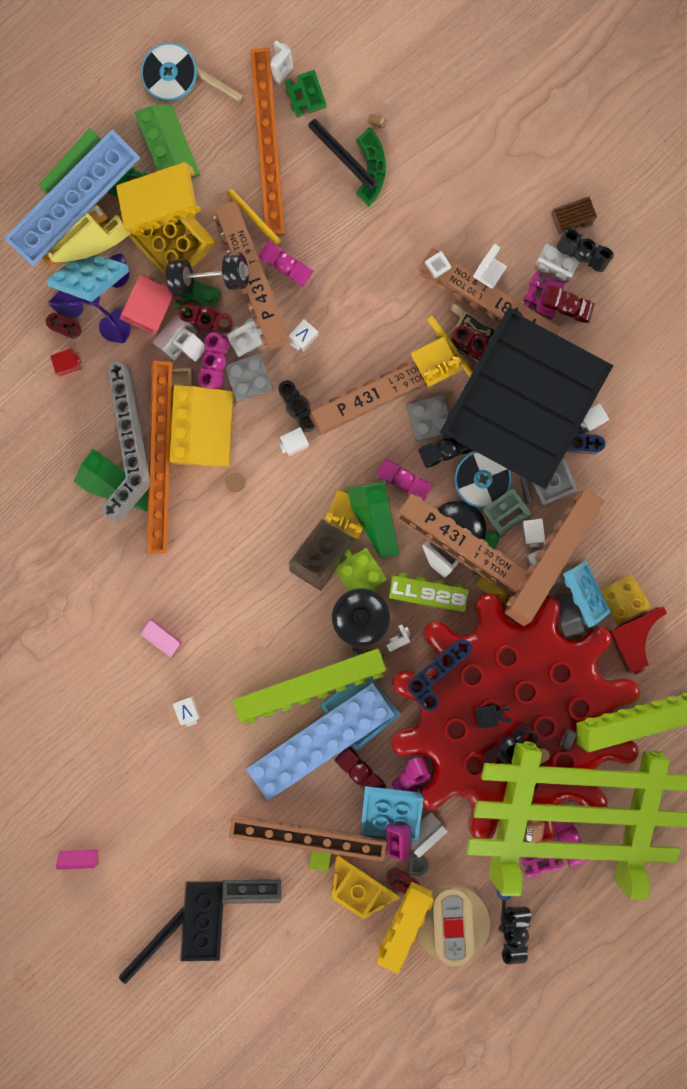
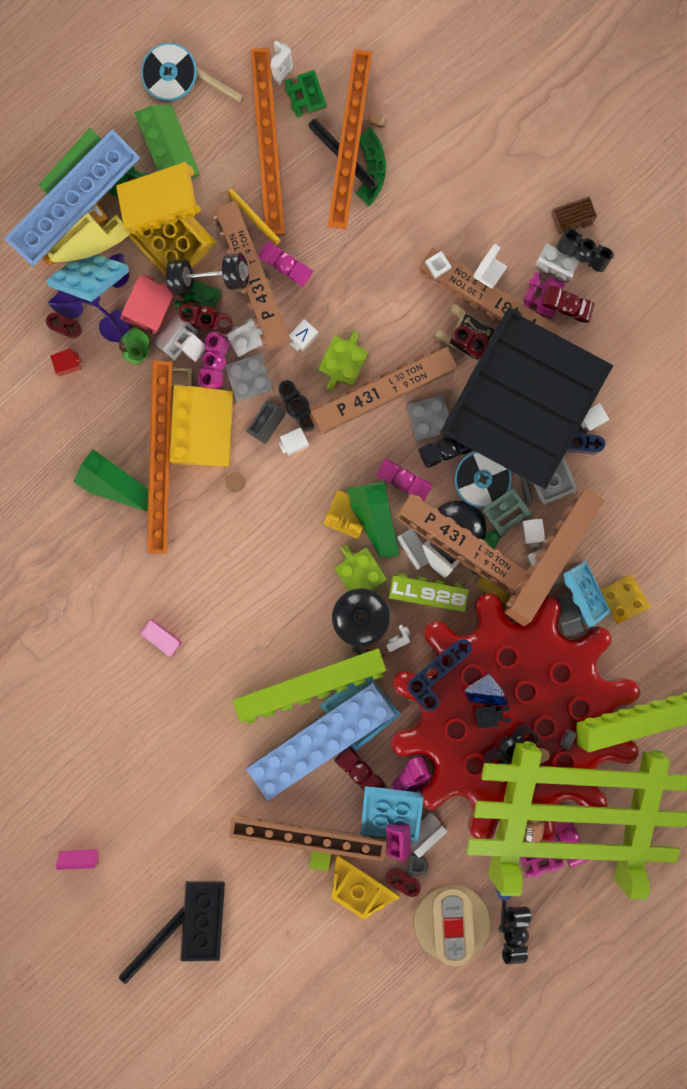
light grey beam [102,361,150,521] -> none
white brick [173,696,201,727] -> none
dark grey slope [222,880,281,904] -> none
clear smoke slope [289,519,354,591] -> none
yellow wedge [377,881,434,974] -> none
yellow hinge [410,337,462,387] -> none
yellow bar [426,315,474,378] -> none
red arch [608,607,667,675] -> none
none -> bright green hair [119,326,151,365]
none -> dark grey slope [246,400,286,444]
none -> lime plate [318,330,368,392]
none -> orange plate [328,49,372,230]
none -> white panel [396,529,429,570]
none -> clear blue slope [465,674,508,706]

